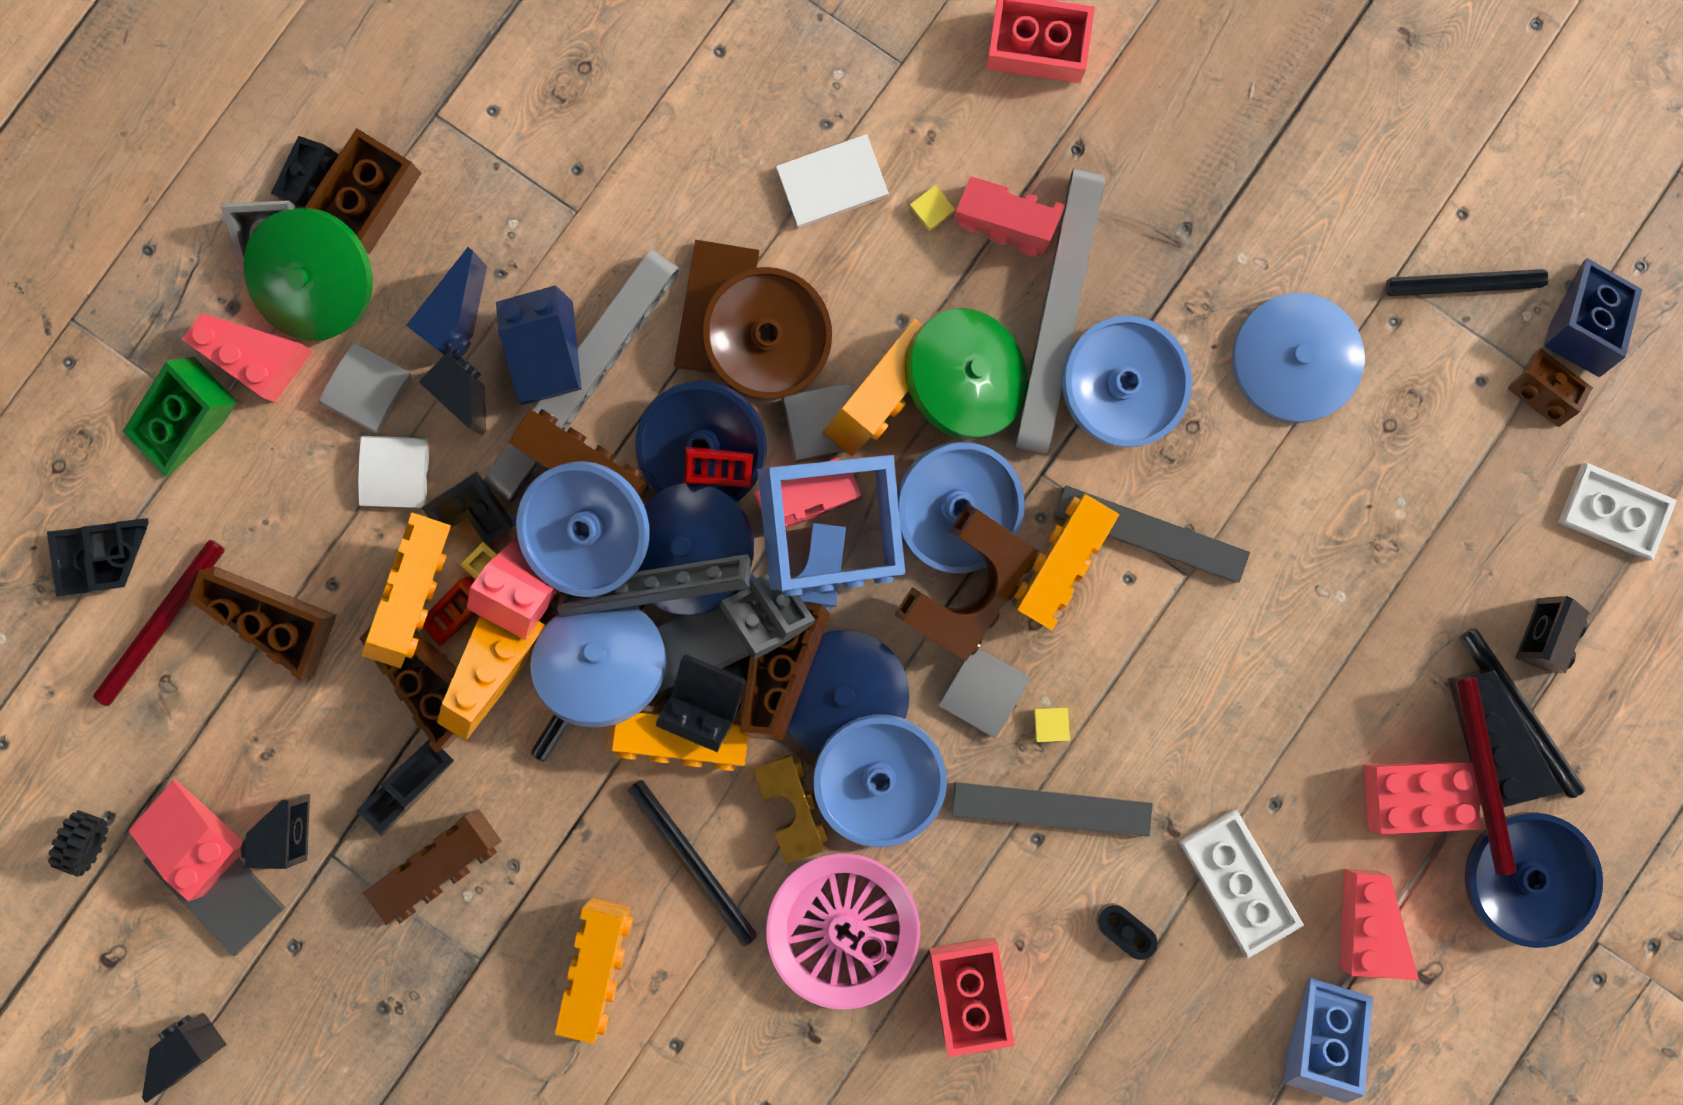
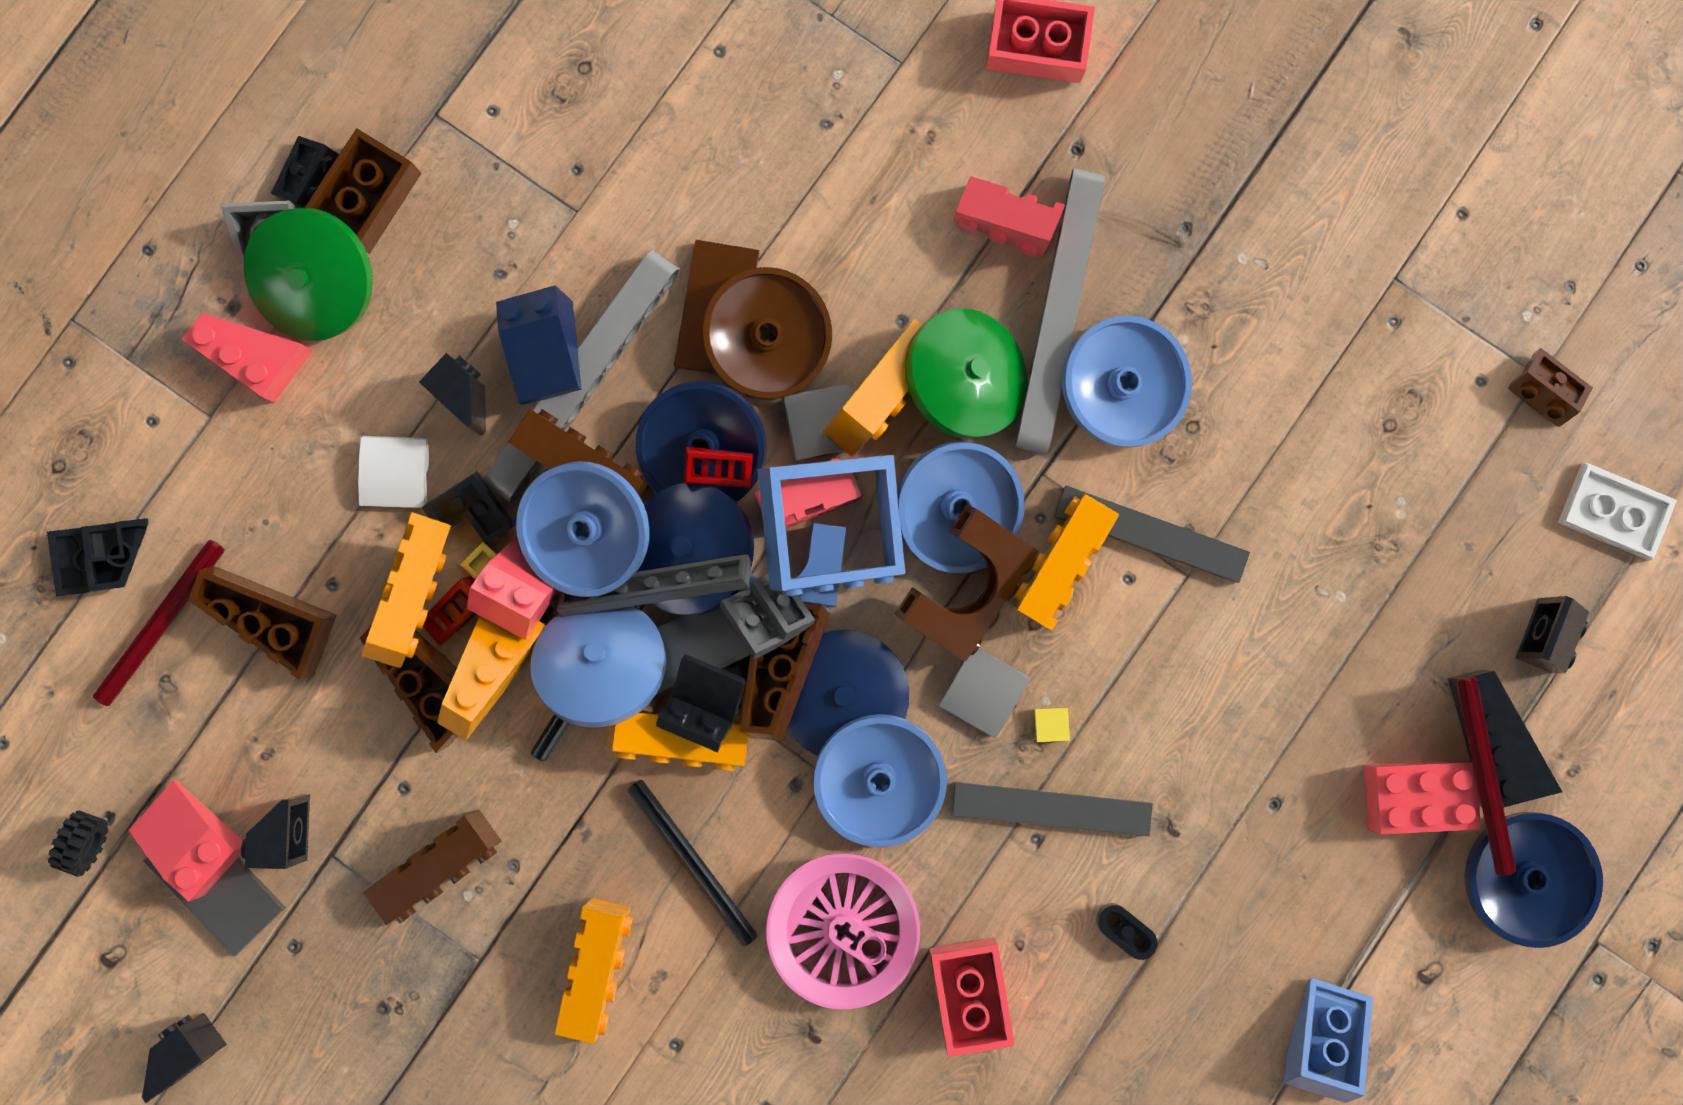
green slope [122,357,238,477] -> none
light grey slope [319,343,411,434] -> none
black slope [356,739,454,837] -> none
dark blue slope [406,247,487,359] -> none
pearl gold arch [753,754,828,864] -> none
white tile [776,134,889,229] -> none
light yellow tile [910,185,955,232] -> none
white tile [1178,809,1304,959] -> none
medium blue dish [1232,293,1365,423] -> none
coral wedge [1340,869,1419,980] -> none
black axle [1386,269,1549,296] -> none
black axle [1460,628,1586,798] -> none
dark blue slope [1544,258,1642,378] -> none

